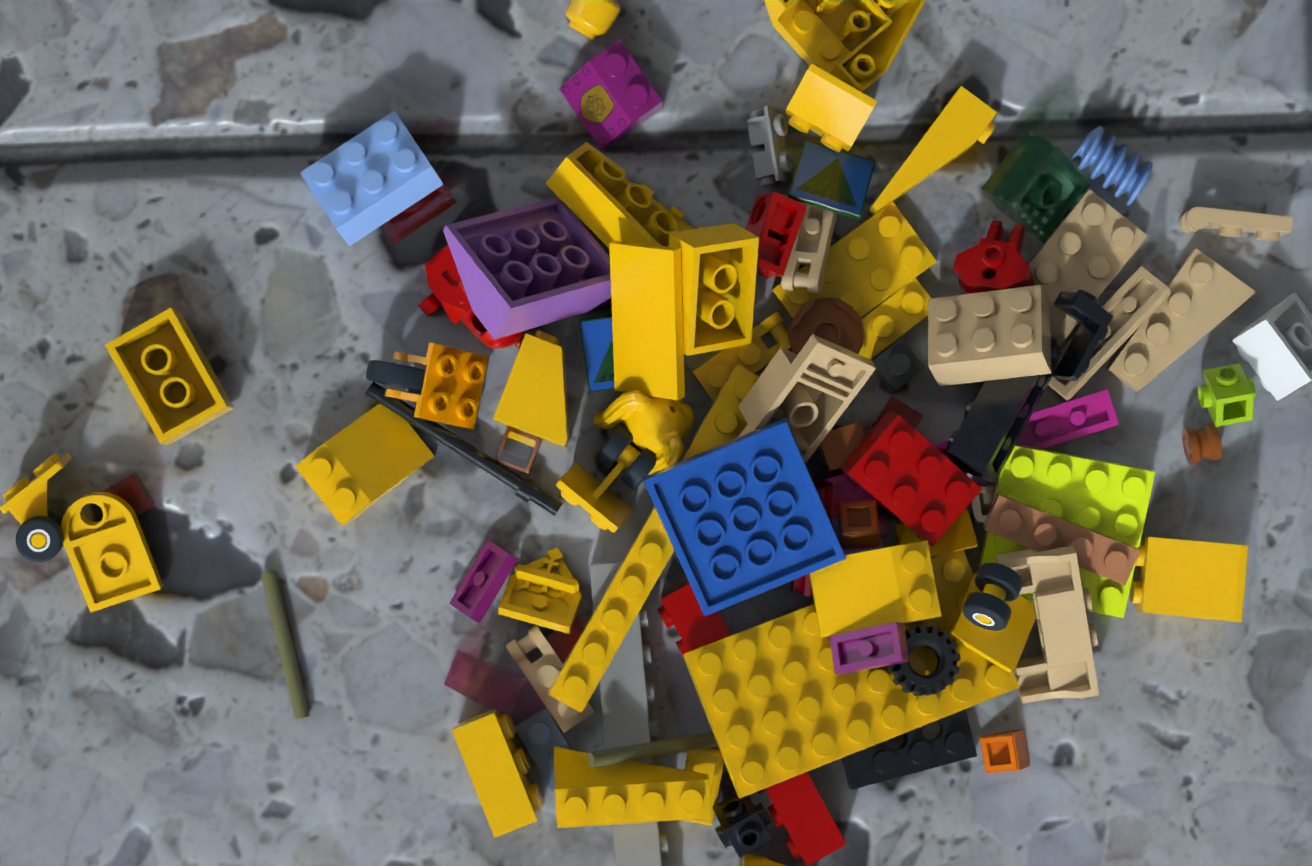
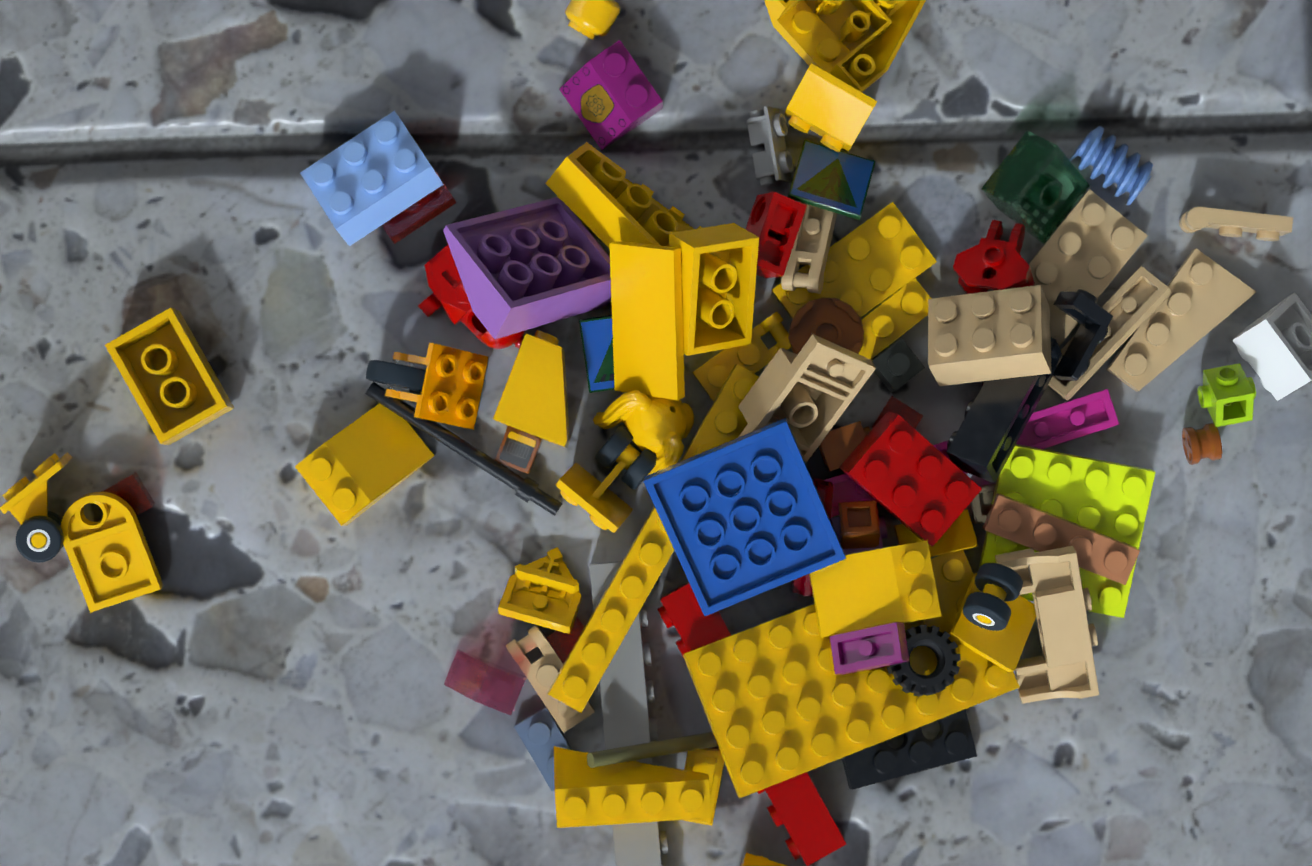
olive bar [260,570,310,719] -> none
magenta plate [449,539,519,623] -> none
yellow brick [452,706,545,838] -> none
black brick [712,794,773,858] -> none
yellow slope [868,86,998,215] -> none
orange slope [979,729,1030,774] -> none
yellow slope [1130,536,1248,622] -> none

